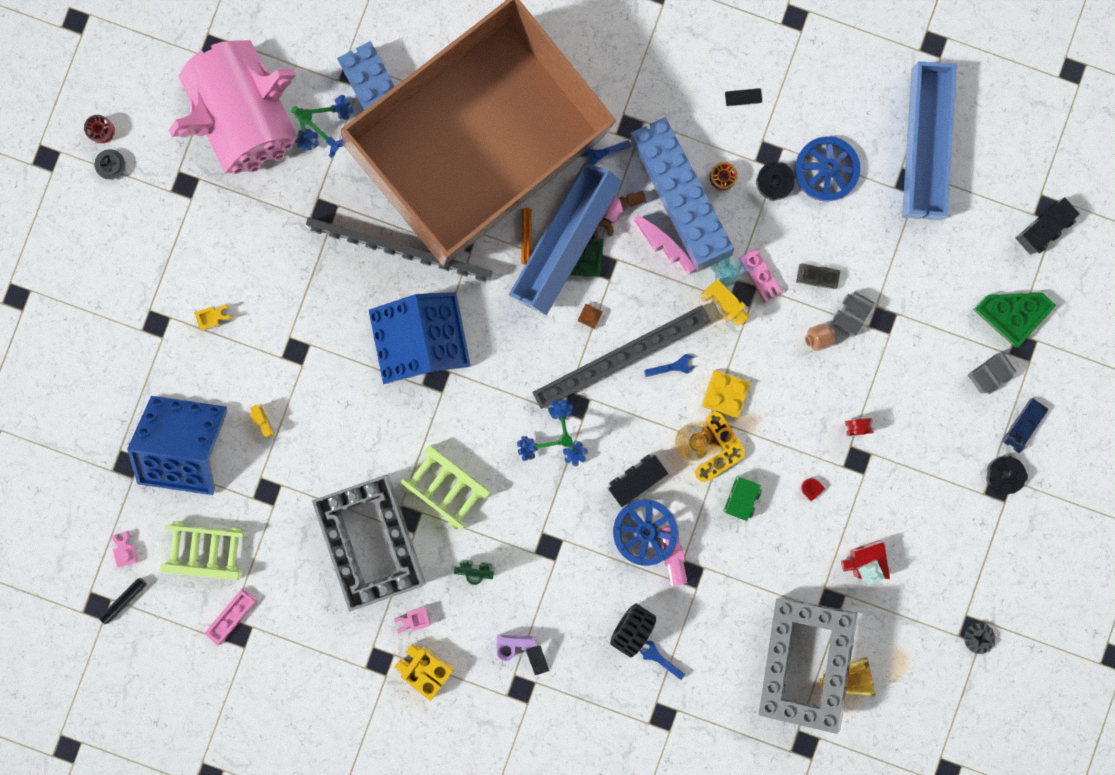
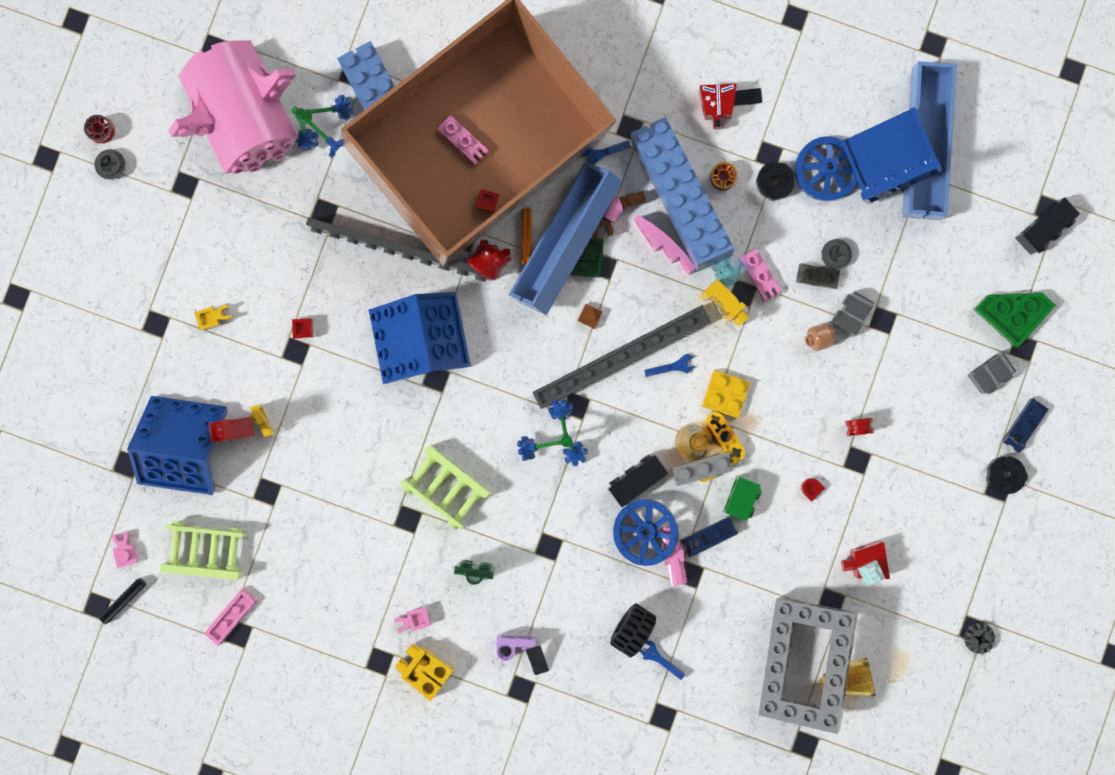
light grey brick [312,474,426,612] -> none
none -> red arch [208,417,255,443]
none -> red plate [292,318,313,339]
none -> bright pink hinge [437,115,489,166]
none -> red hair [467,239,512,280]
none -> red plate [475,189,499,214]
none -> light grey plate [671,452,733,486]
none -> dark blue plate [681,516,738,557]
none -> red torso [699,83,736,130]
none -> dark grey gear [821,239,852,269]
none -> blue bracket [841,107,942,204]

